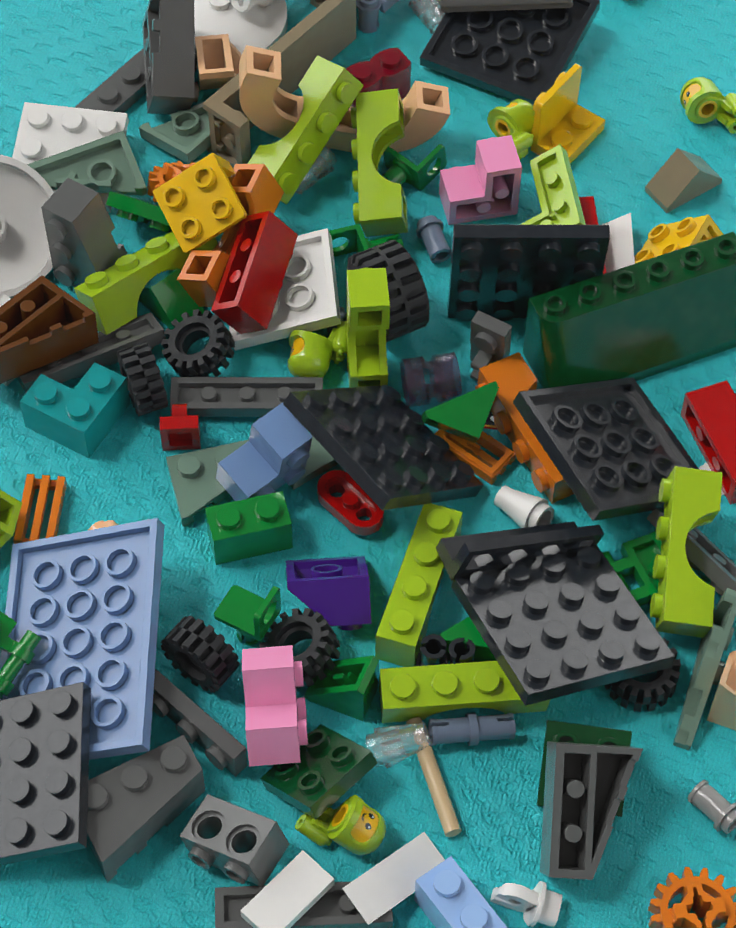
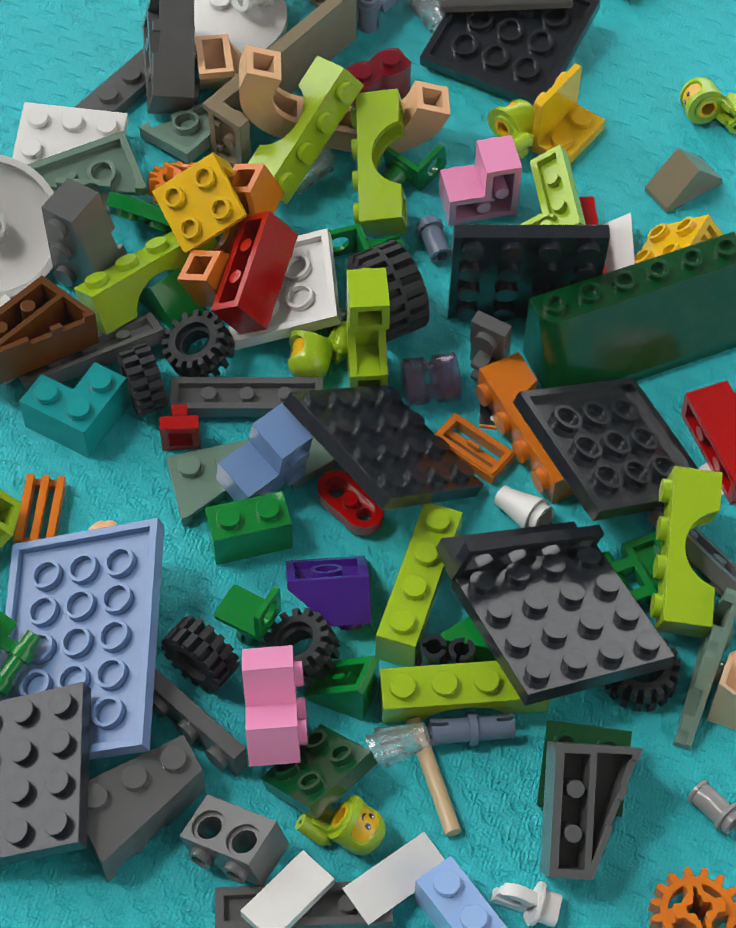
green slope [421,381,499,443] -> none

